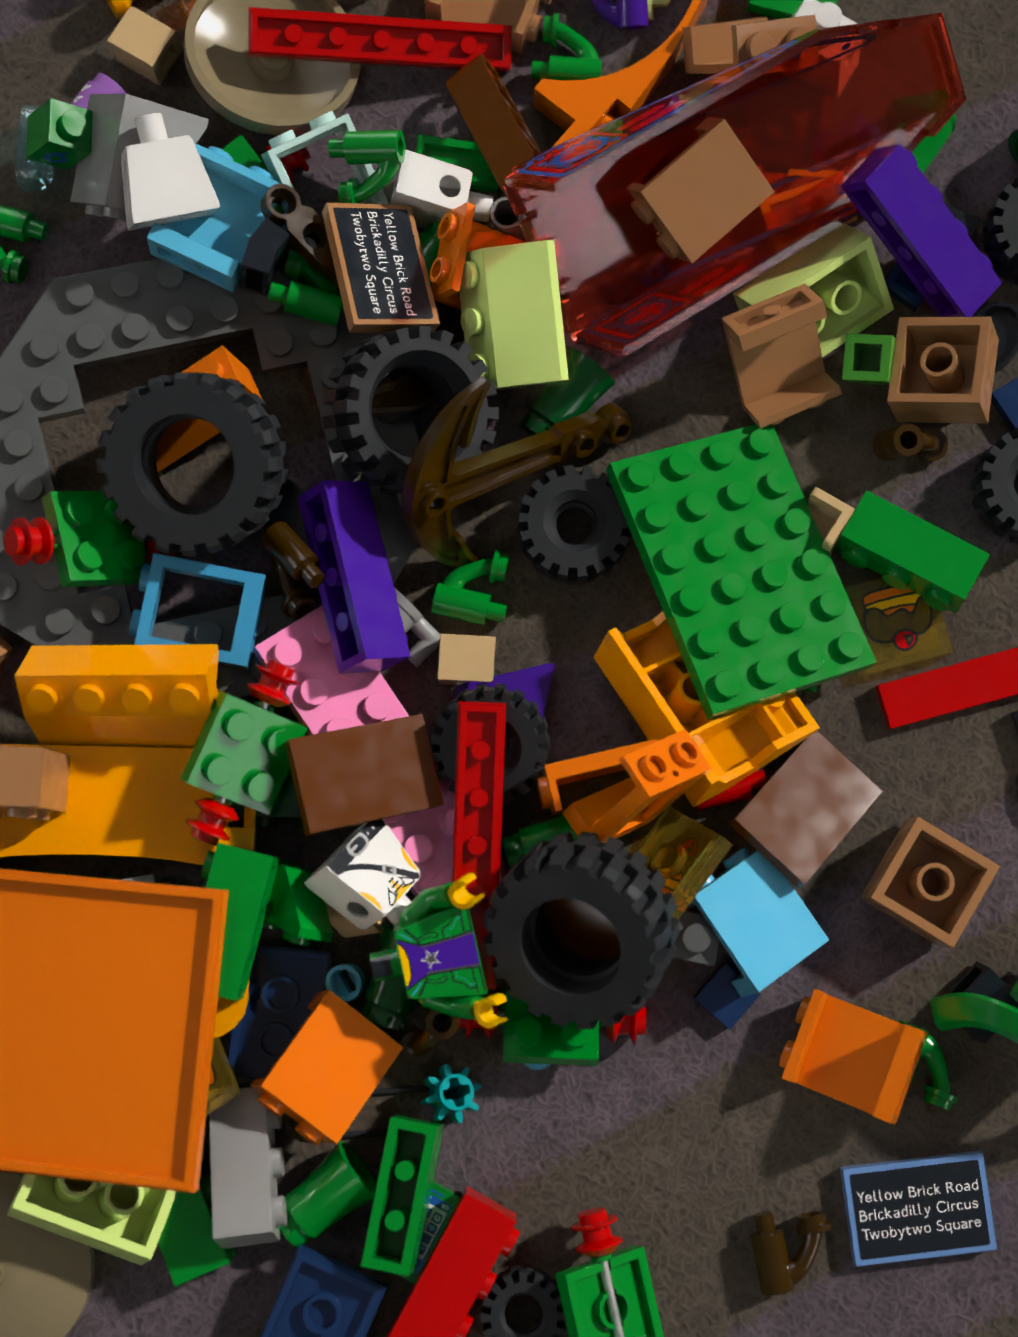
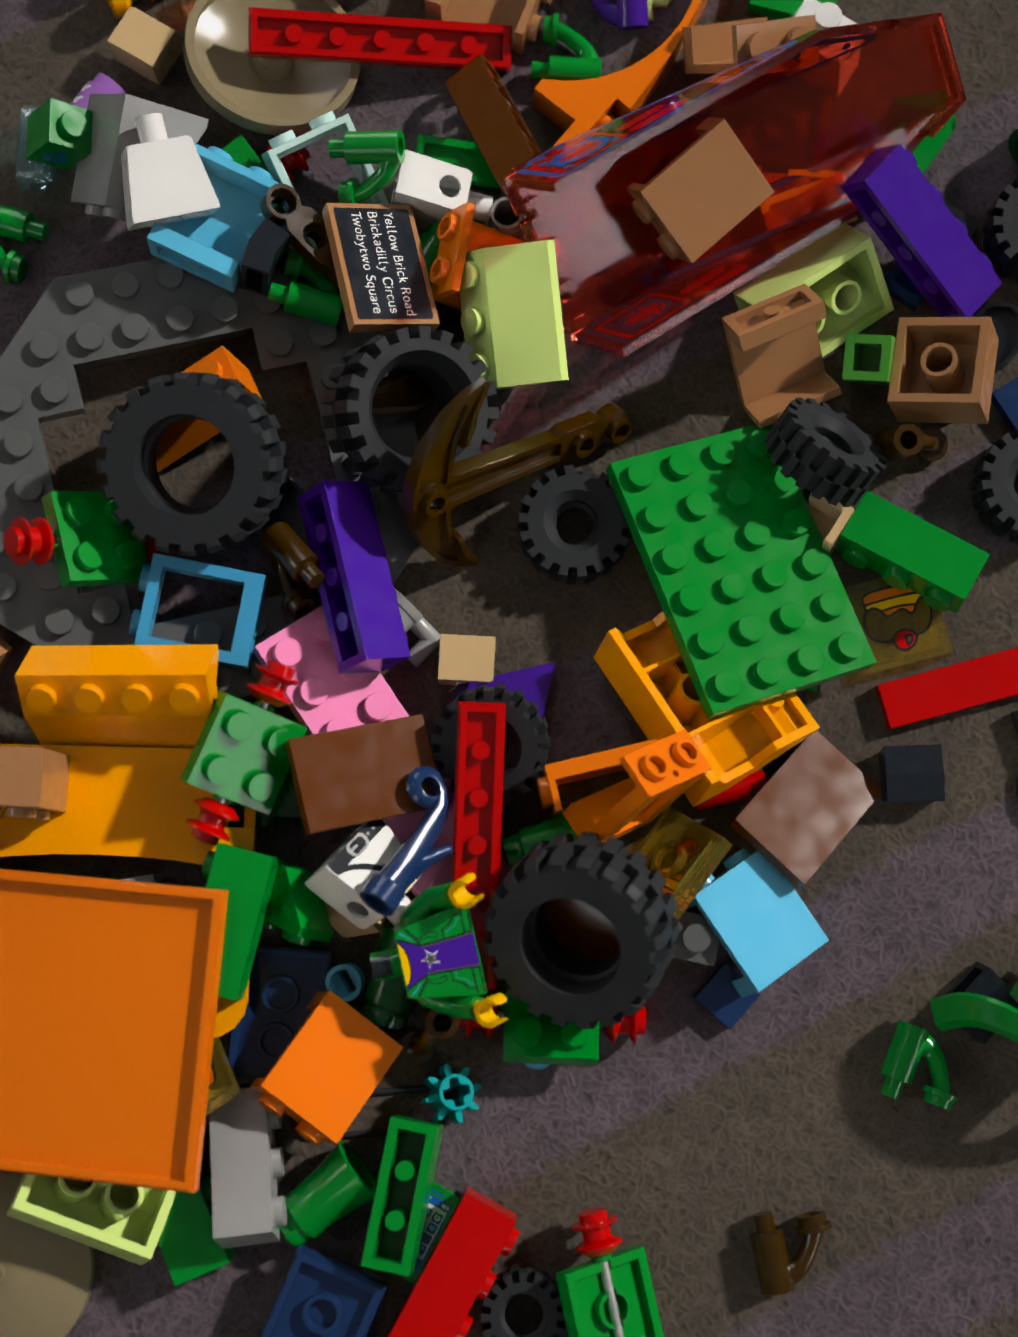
green plant [431,549,510,626] -> none
dark green plant [519,346,615,436] -> none
orange panel [779,988,928,1124] -> none
black tile [840,1150,997,1267] -> none
medium nougat brick [860,817,1000,948] -> none
none -> dark blue plant [359,766,453,916]
none -> black tyre [764,397,887,507]
none -> black piece [879,744,945,803]

